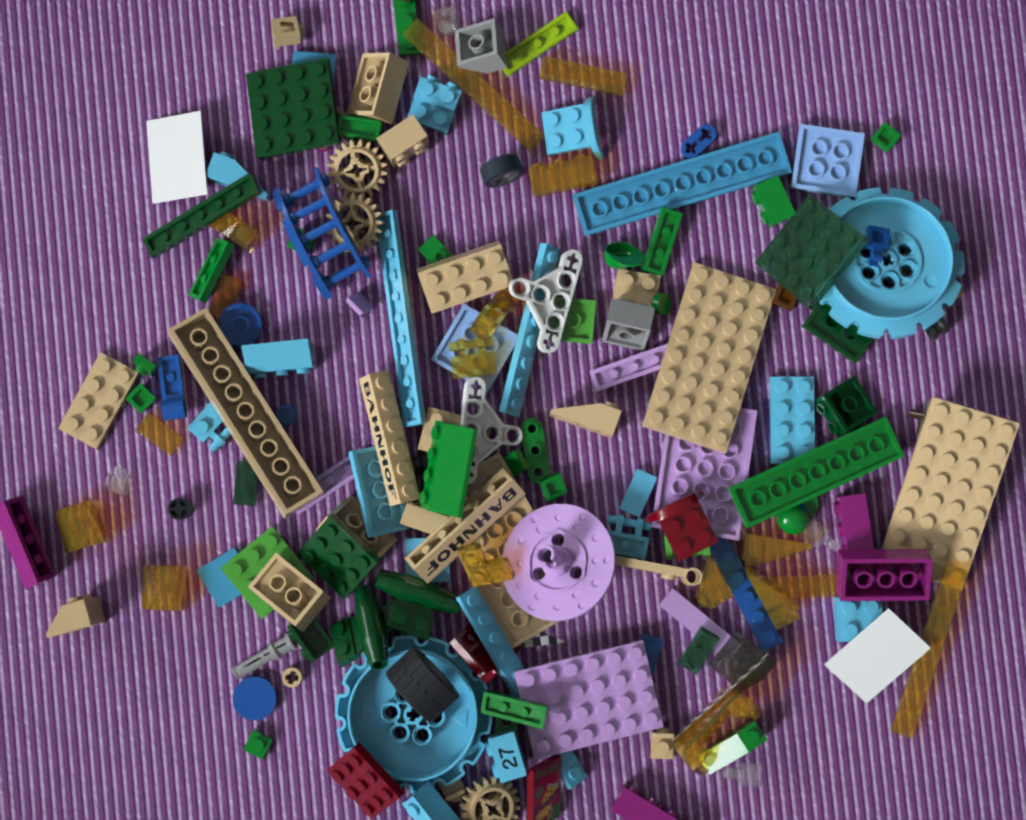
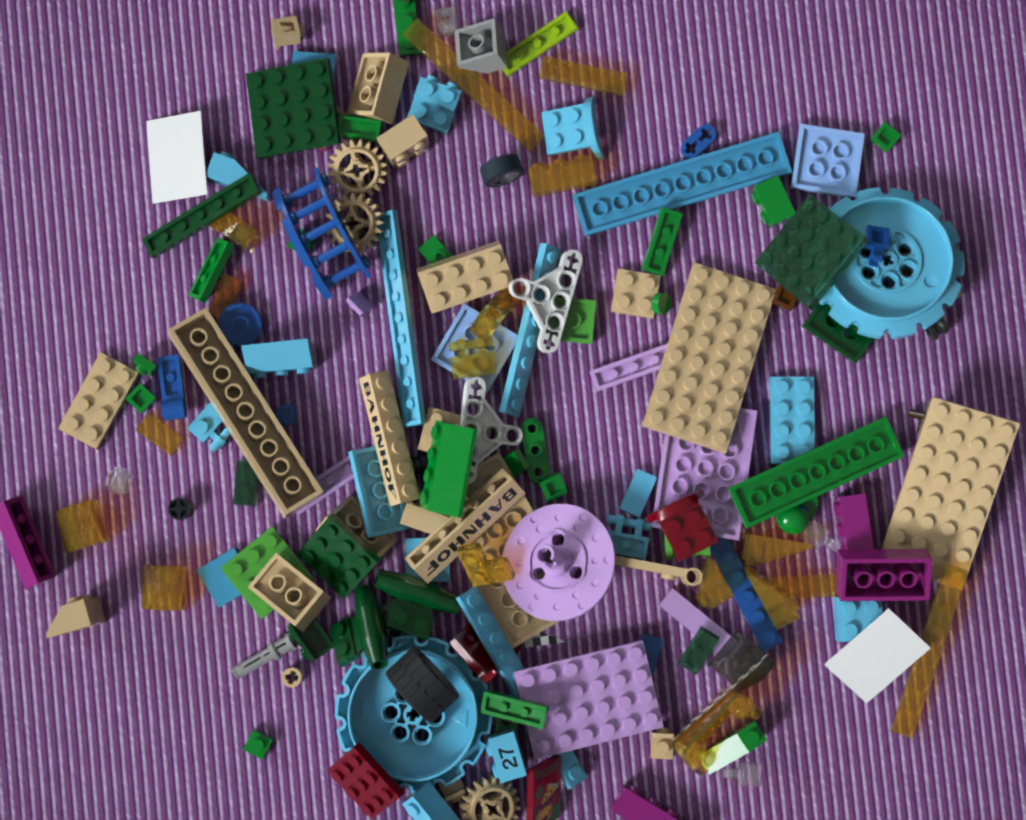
blue tile [233,676,277,720] -> none
tan slope [549,401,622,438] -> none
light grey slope [602,298,655,351] -> none
green cap [604,242,646,270] -> none
dark green plate [815,376,878,437] -> none

